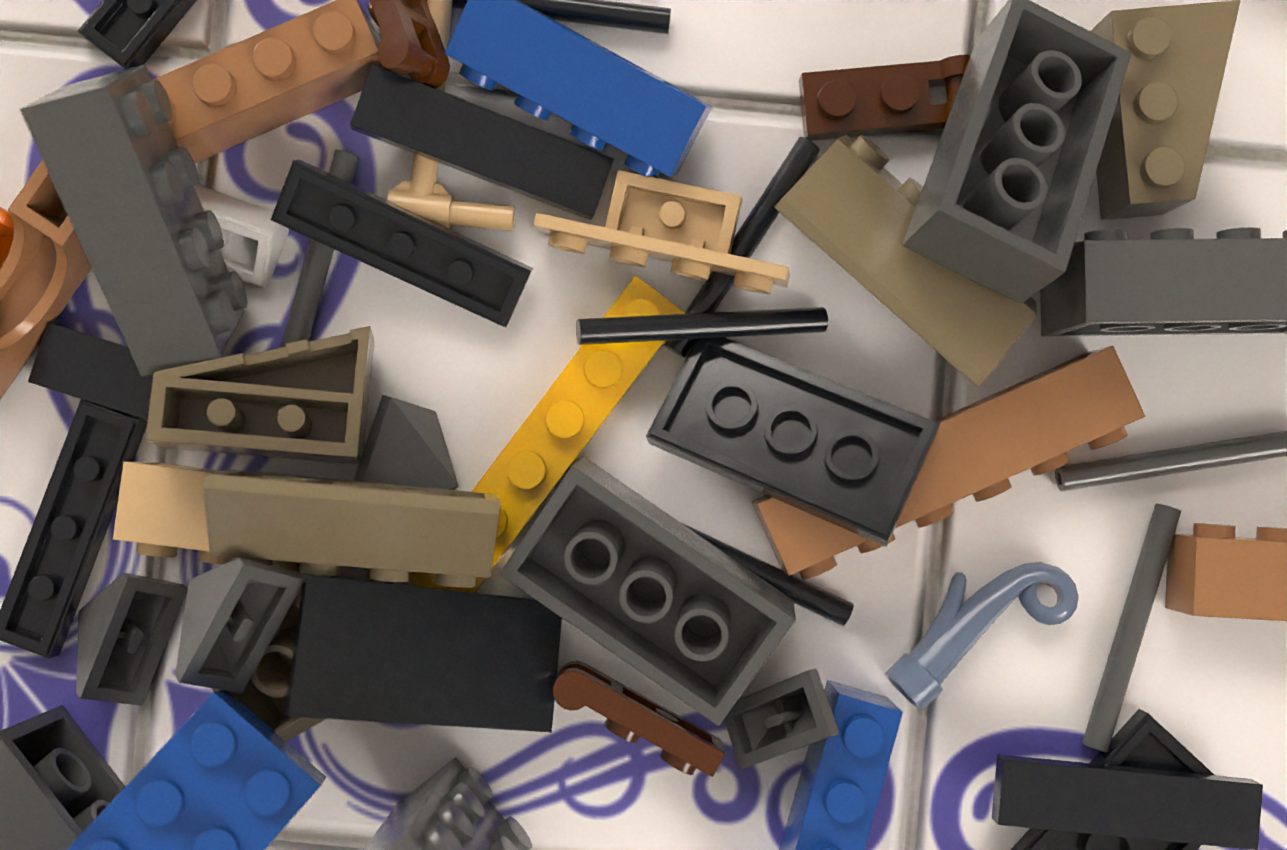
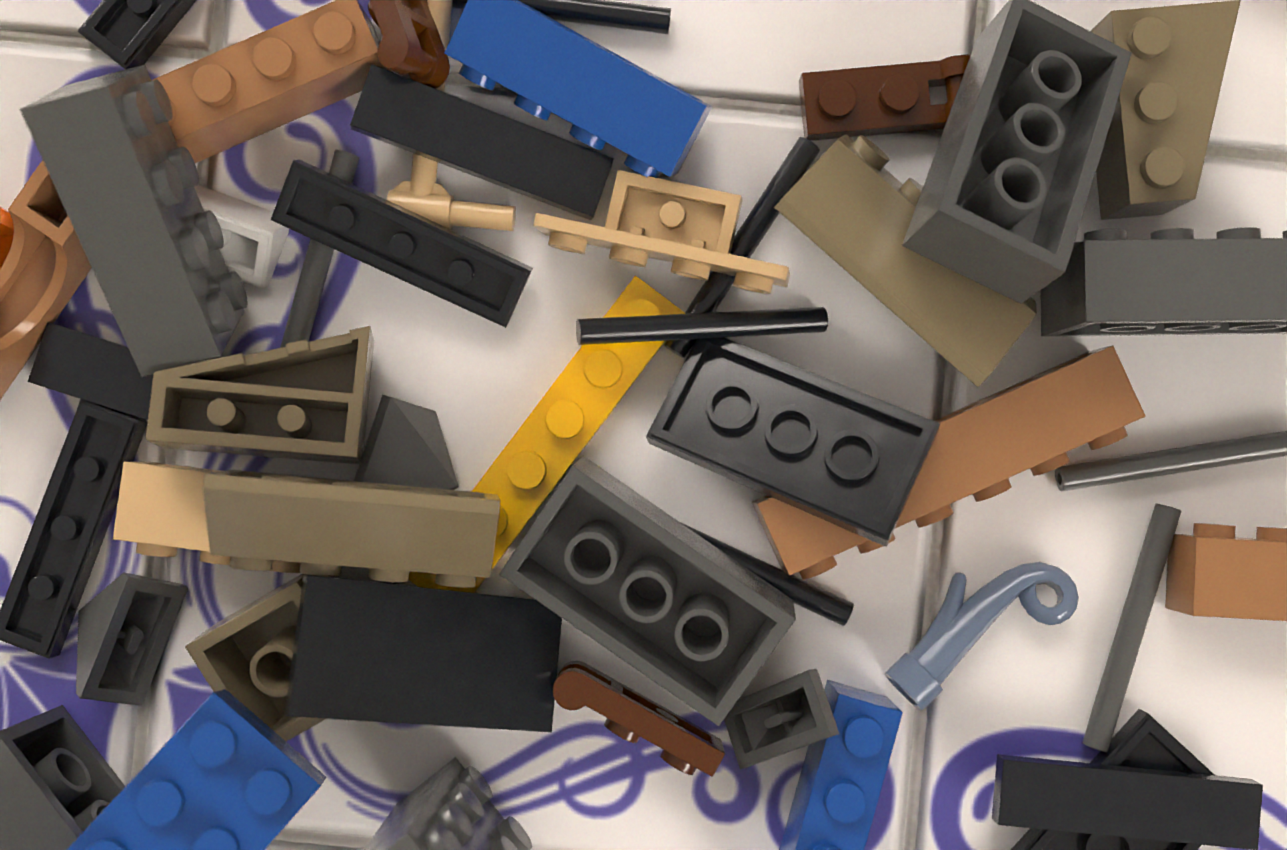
dark grey slope [175,558,305,693] -> none

